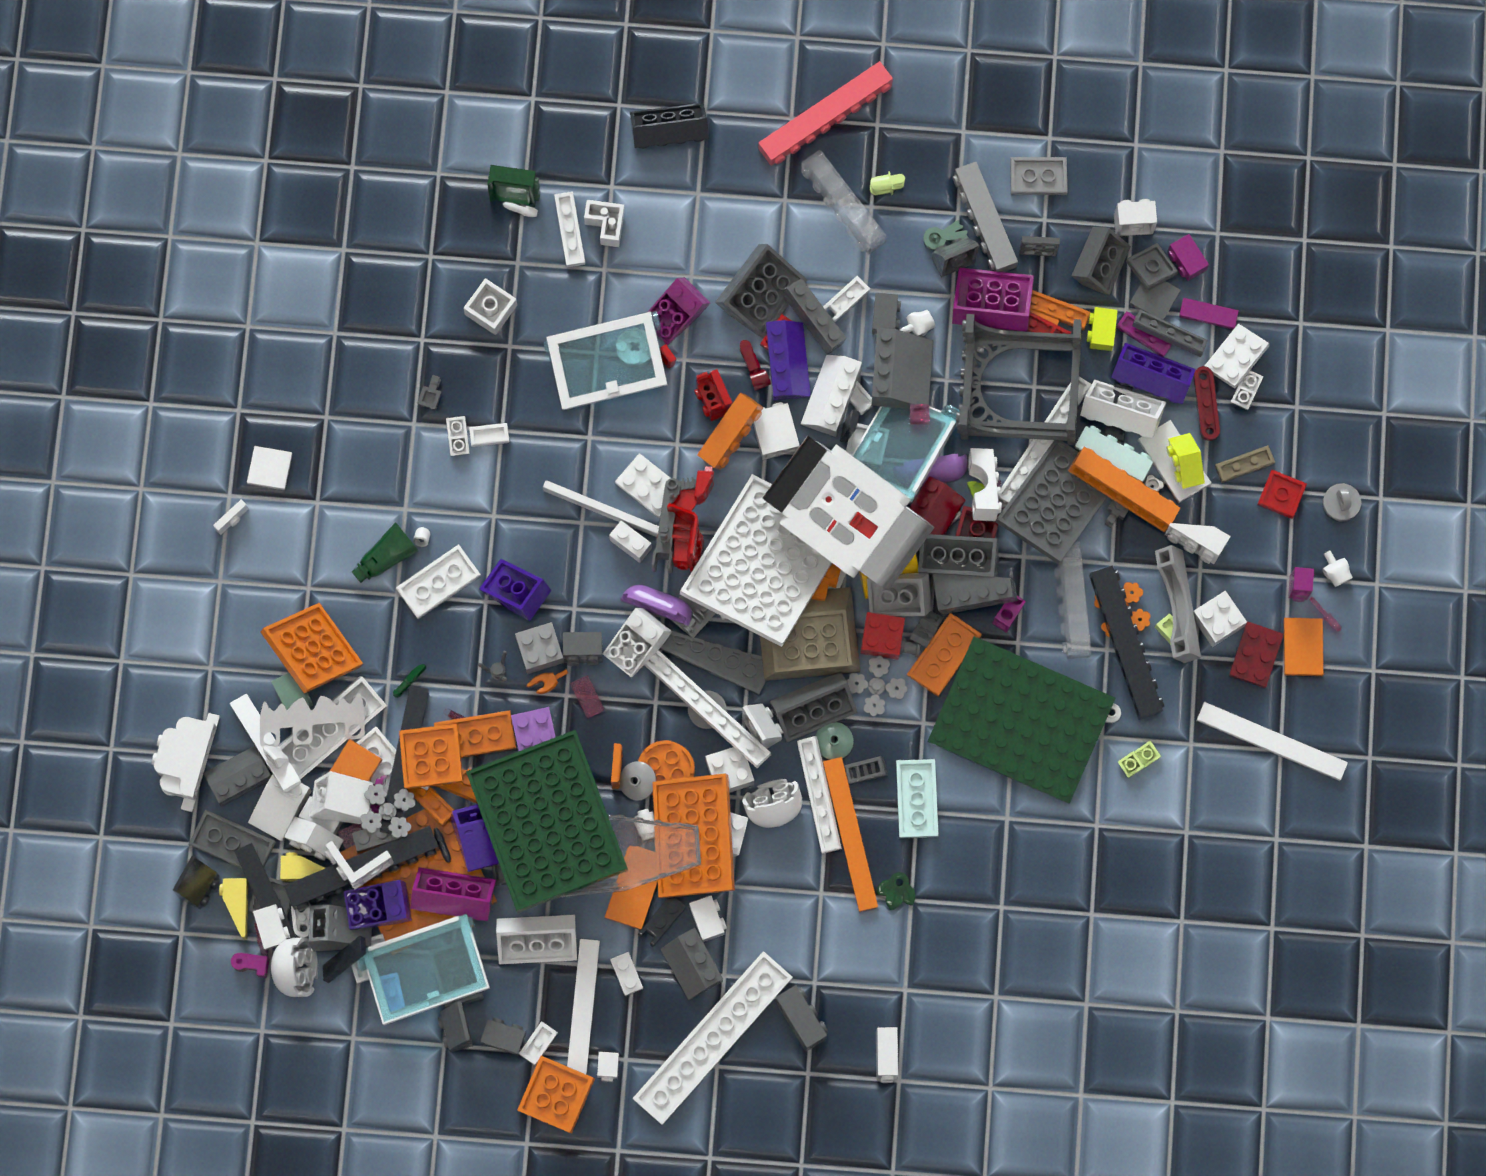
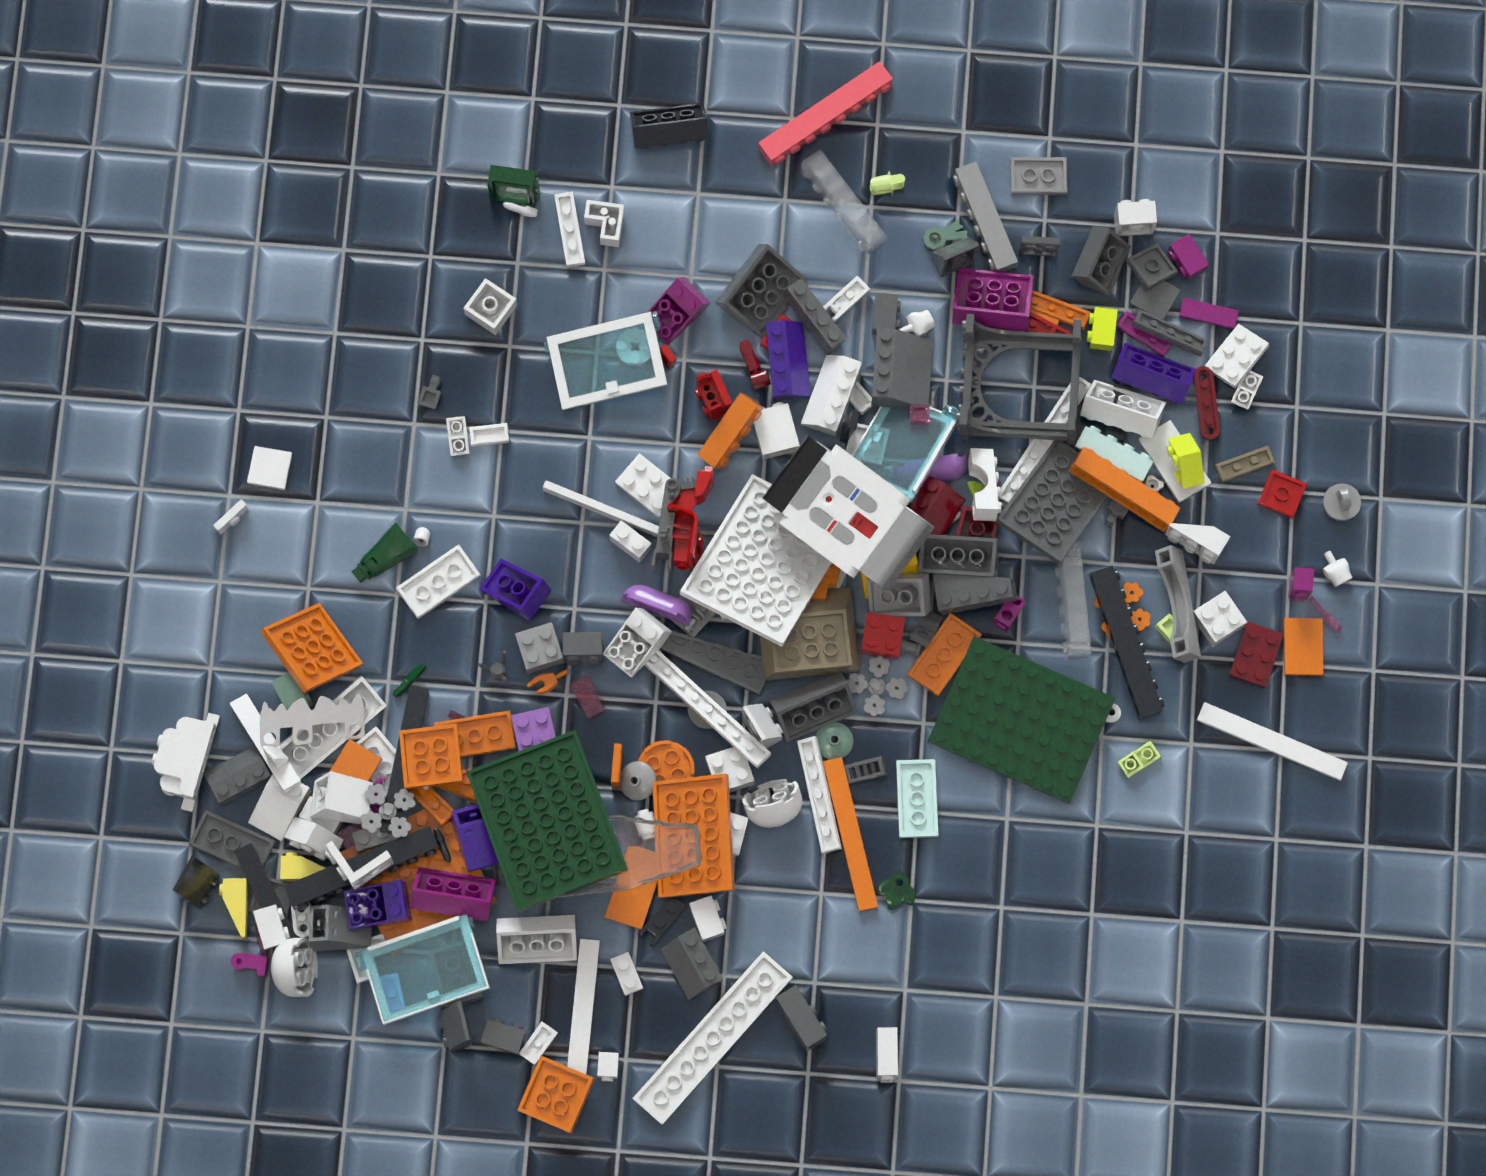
black tile [323,936,366,983] -> none

